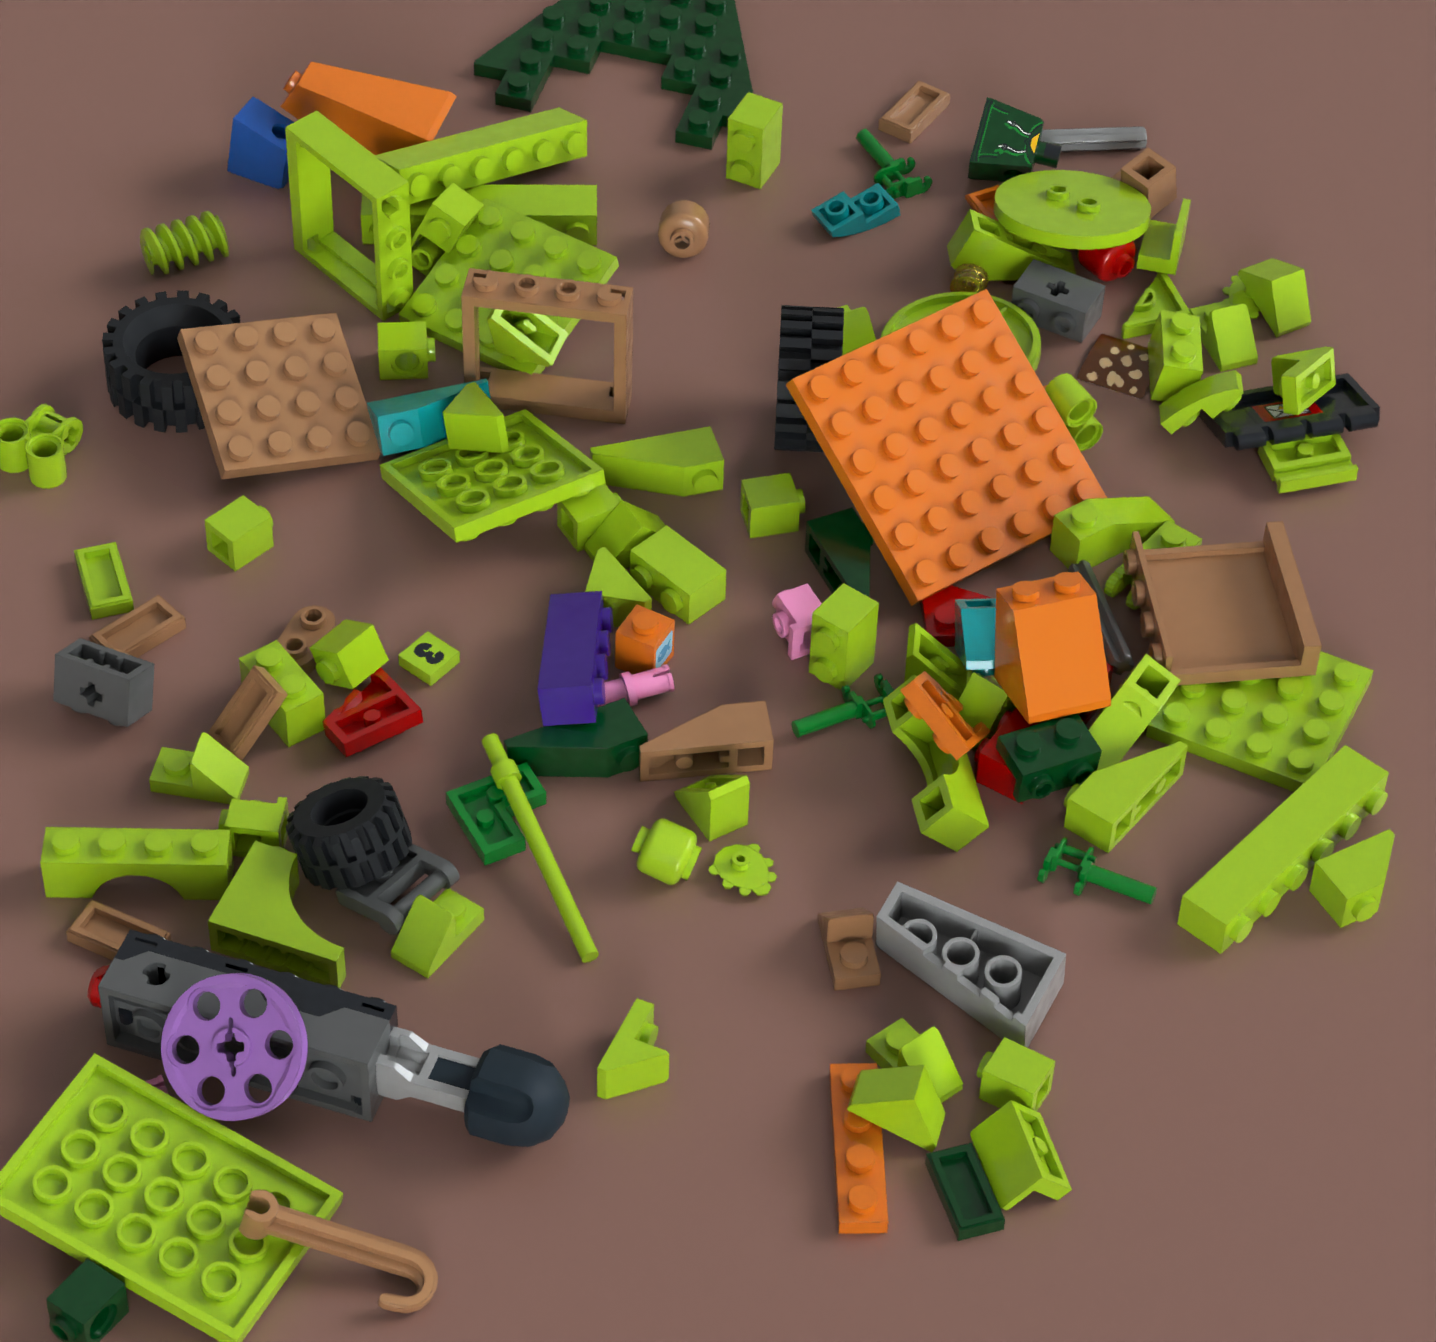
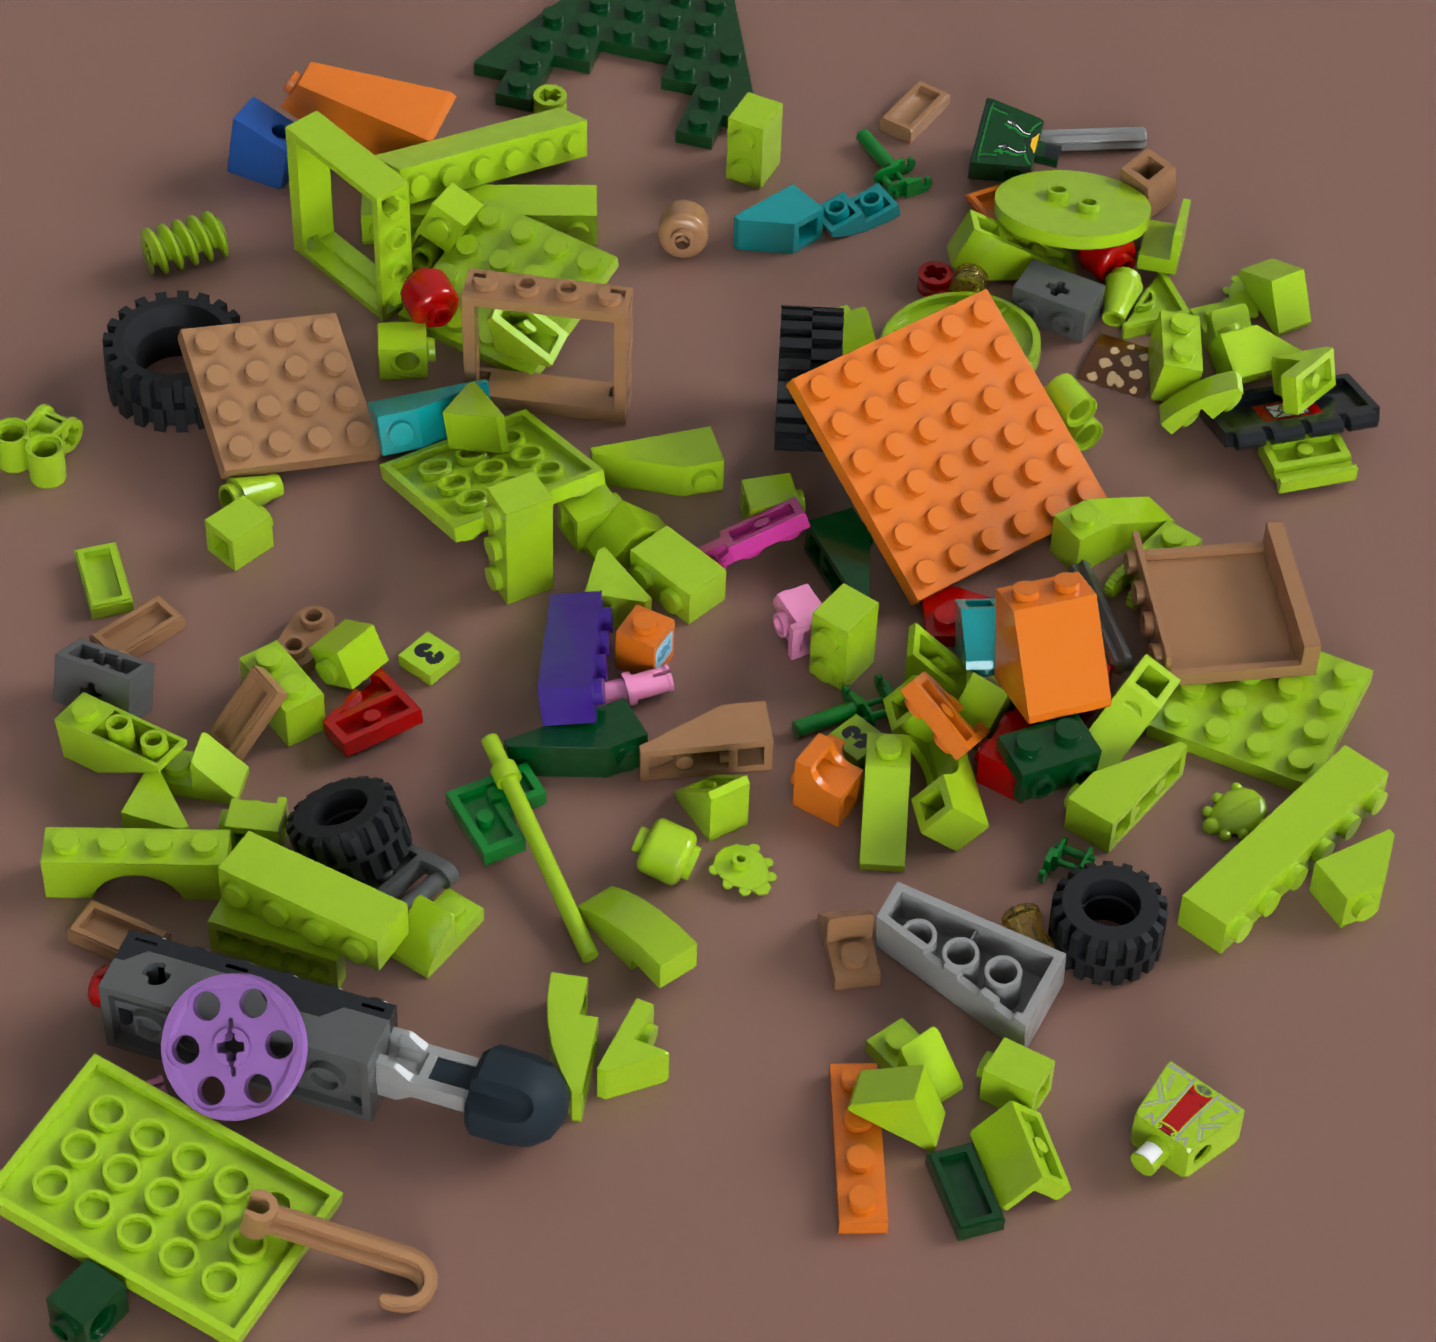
none -> lime slope [54,692,188,773]
none -> lime slope [121,772,189,829]
none -> lime cone [218,473,284,508]
none -> lime brick [218,831,409,971]
none -> red head [400,267,460,328]
none -> lime brick [483,471,554,605]
none -> lime bush [533,84,567,113]
none -> lime slope [547,972,598,1122]
none -> lime slope [577,886,697,989]
none -> dark pink hinge [698,497,811,569]
none -> teal slope [733,184,824,254]
none -> orange brick [791,733,864,827]
none -> lime tile [827,714,882,768]
none -> lime slope [859,732,912,872]
none -> red bush [917,261,953,297]
none -> clear yellow bush [1001,903,1054,948]
none -> black tyre [1047,861,1168,986]
none -> lime cone [1102,267,1143,327]
none -> lime torso [1130,1061,1245,1177]
none -> lime piece [1202,782,1268,841]
none -> lime slope [1207,323,1302,385]

